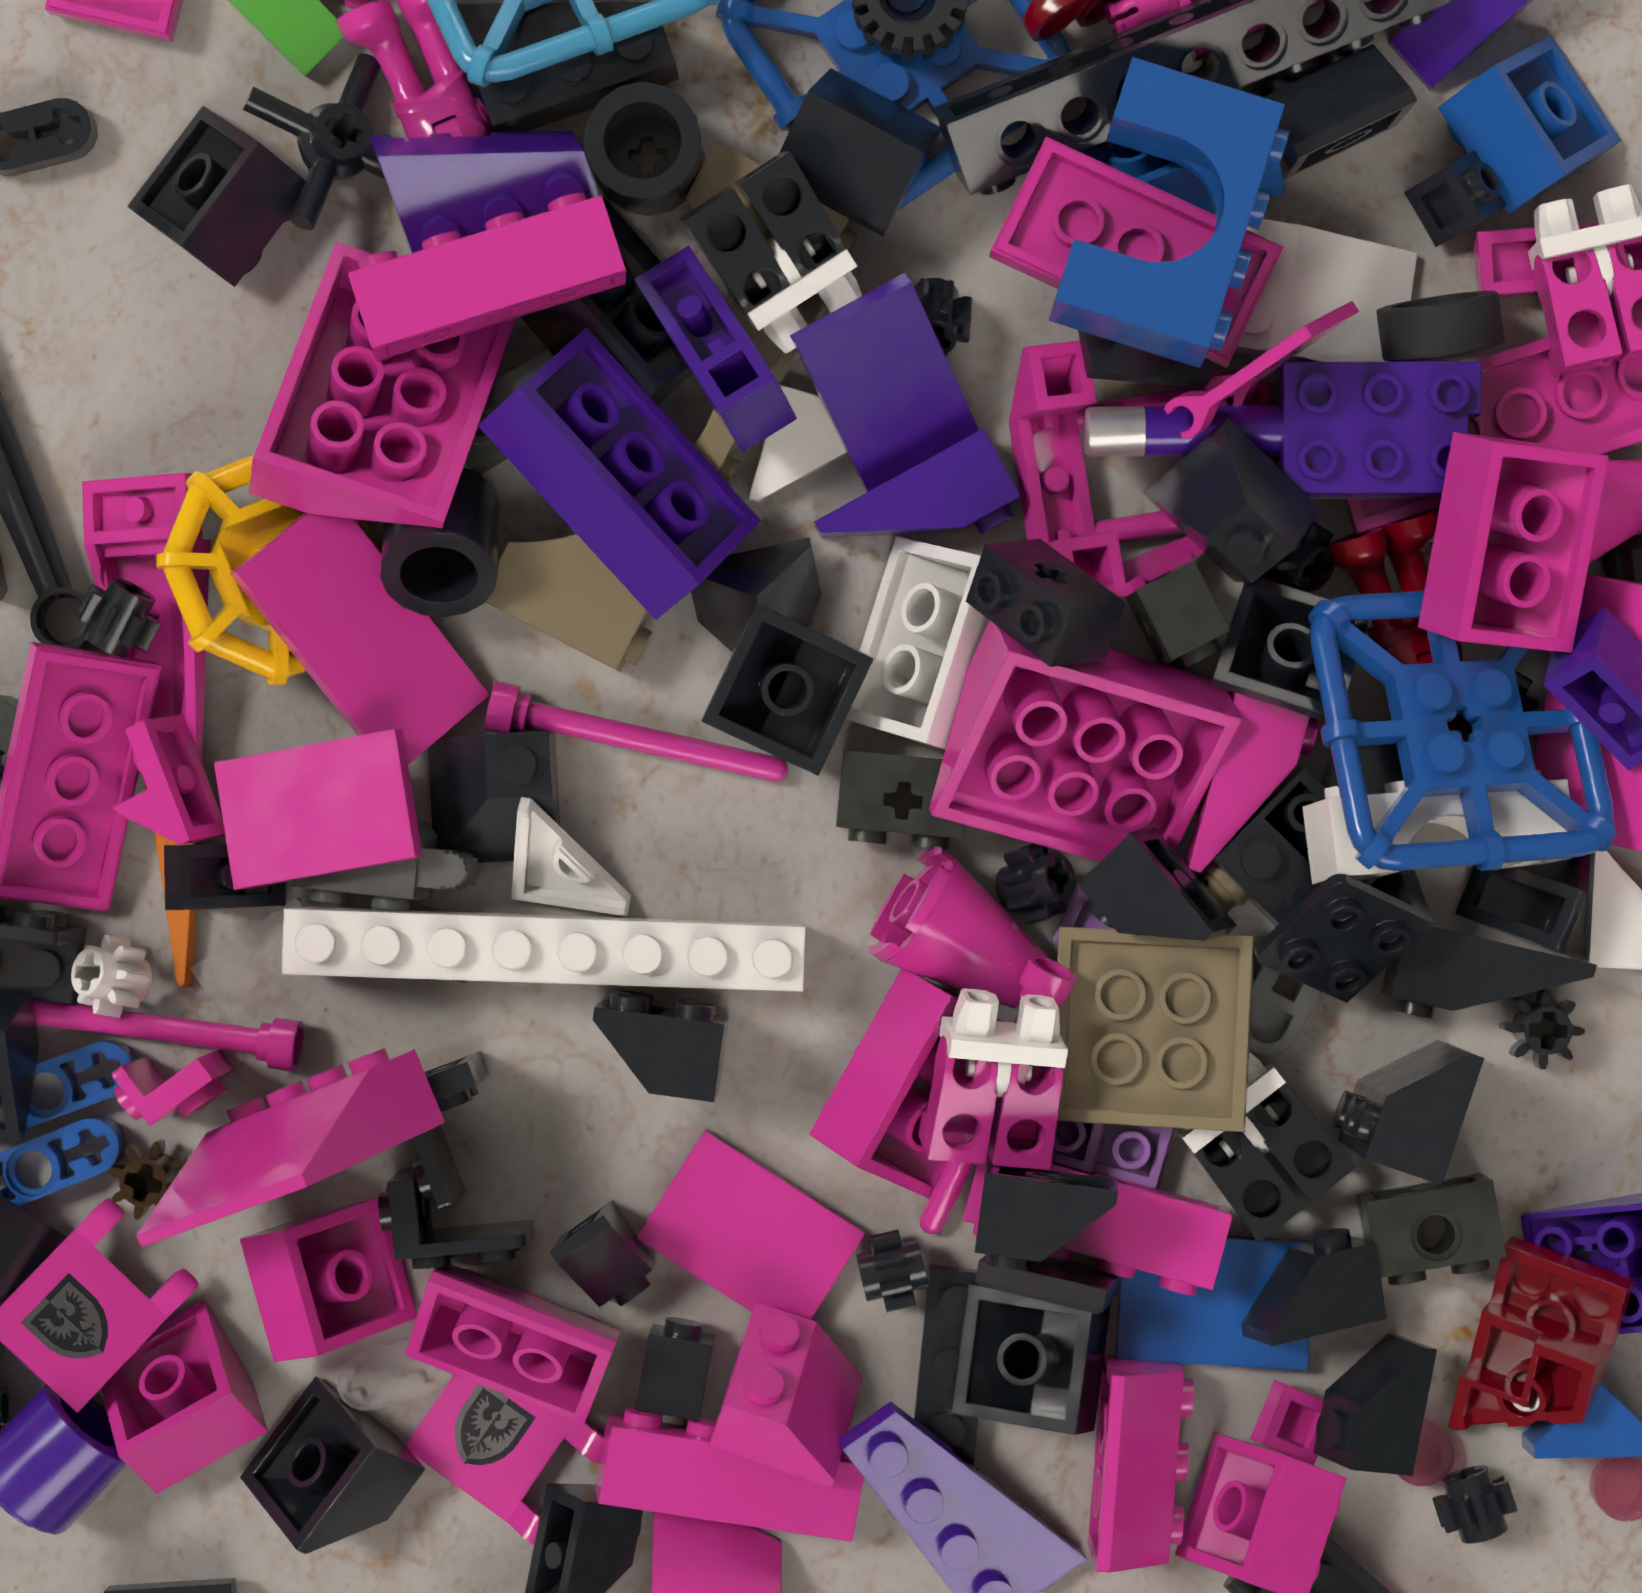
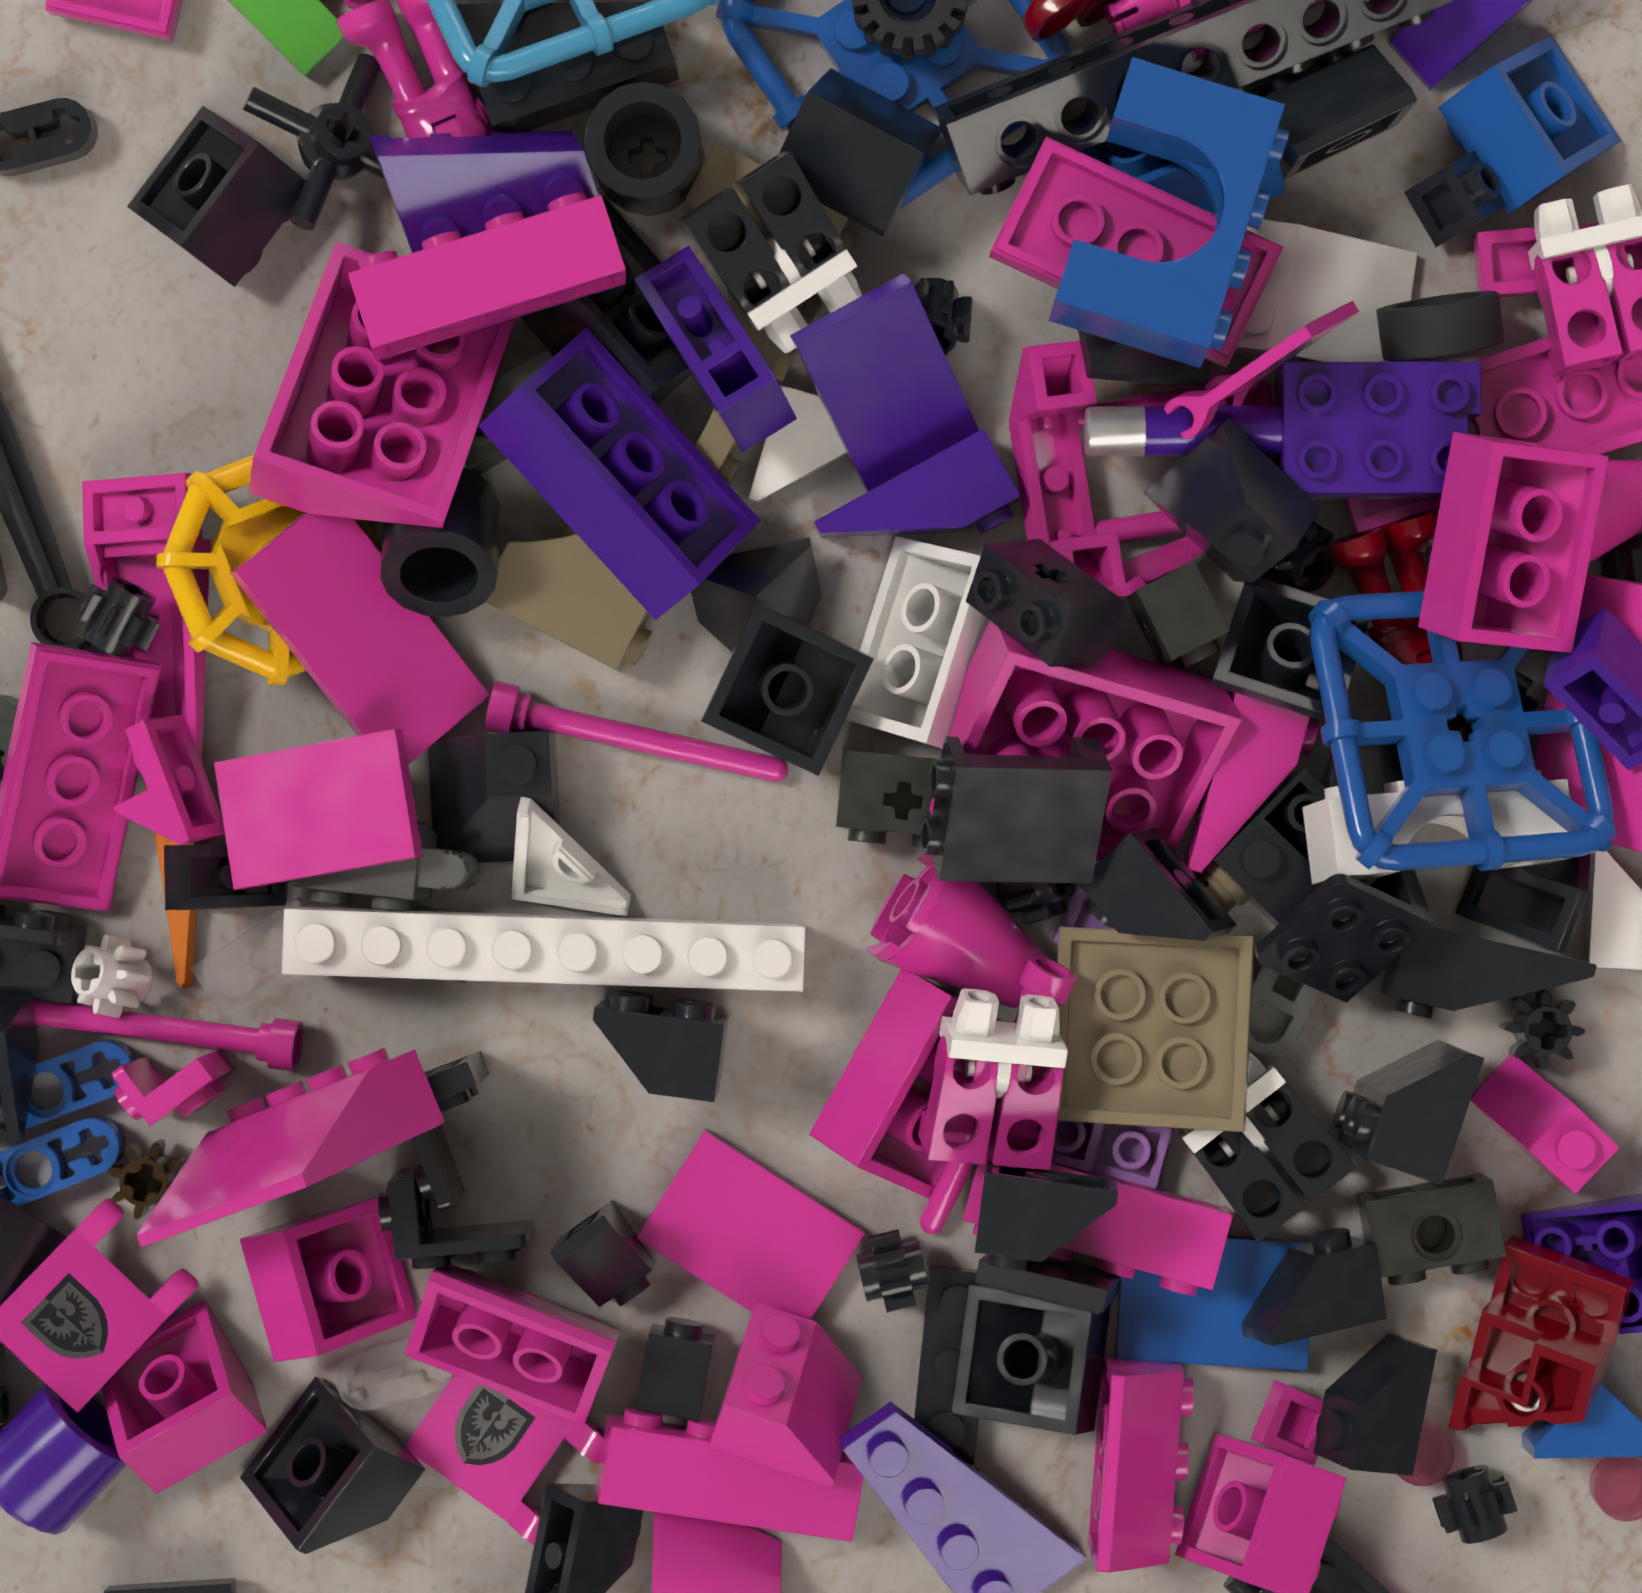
none -> black panel [921,736,1112,883]
none -> dark pink slope [1470,1054,1620,1194]

